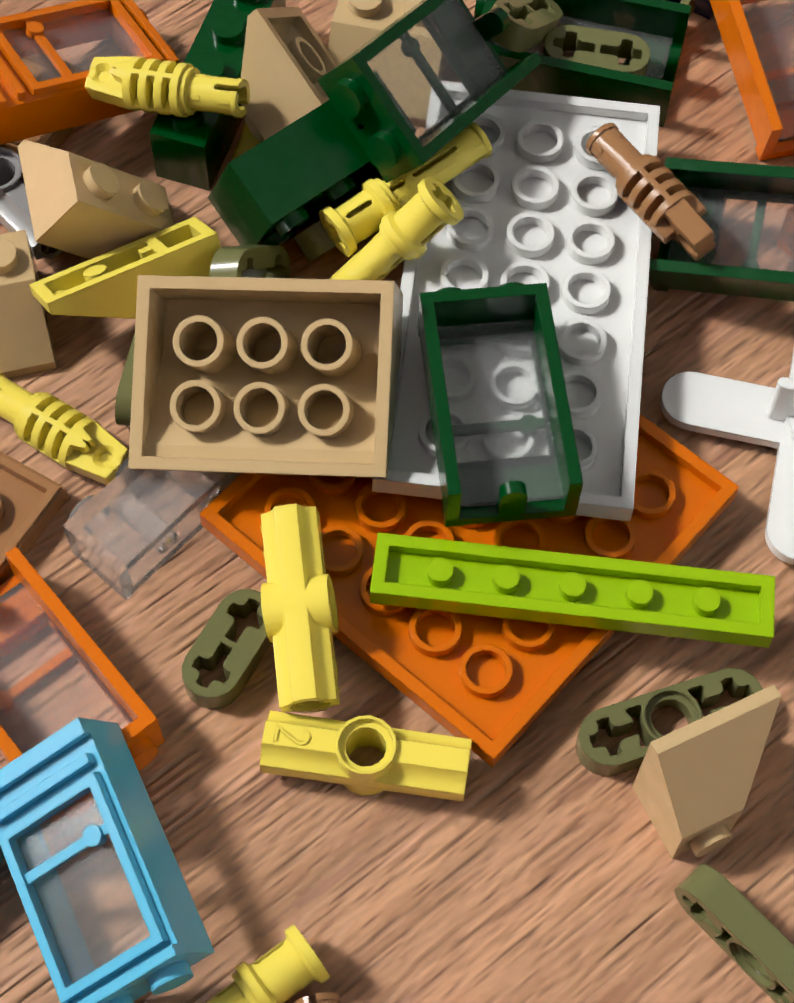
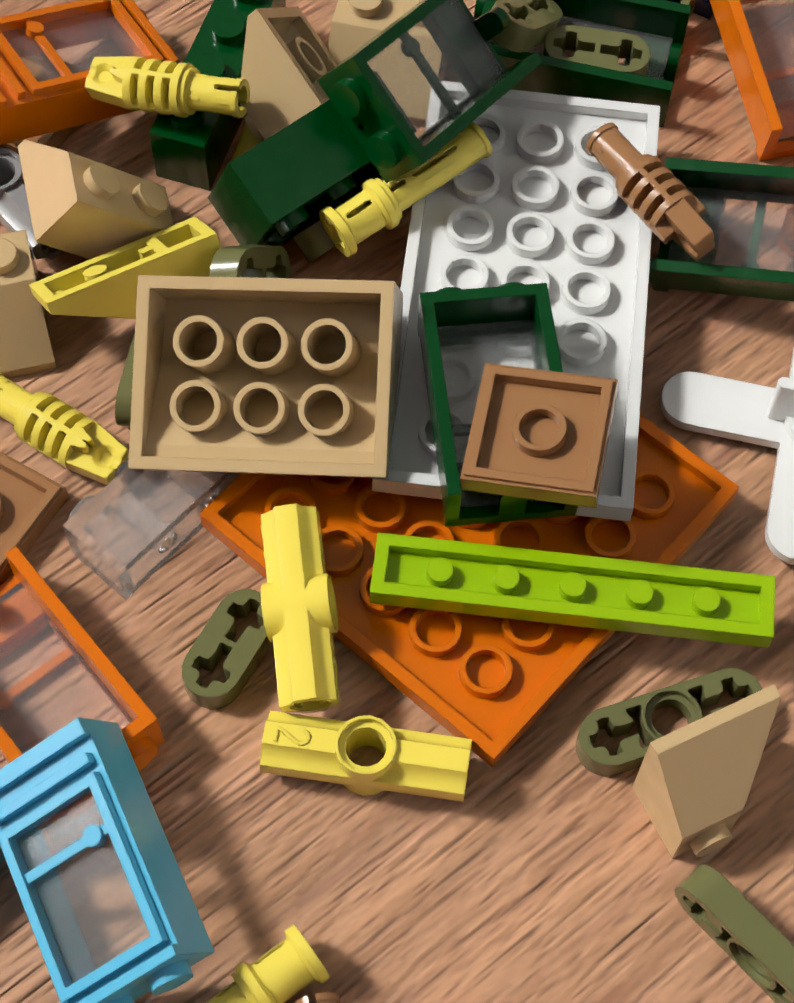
light yellow pin [330,176,464,281] -> none
none -> medium nougat tile [460,363,617,508]

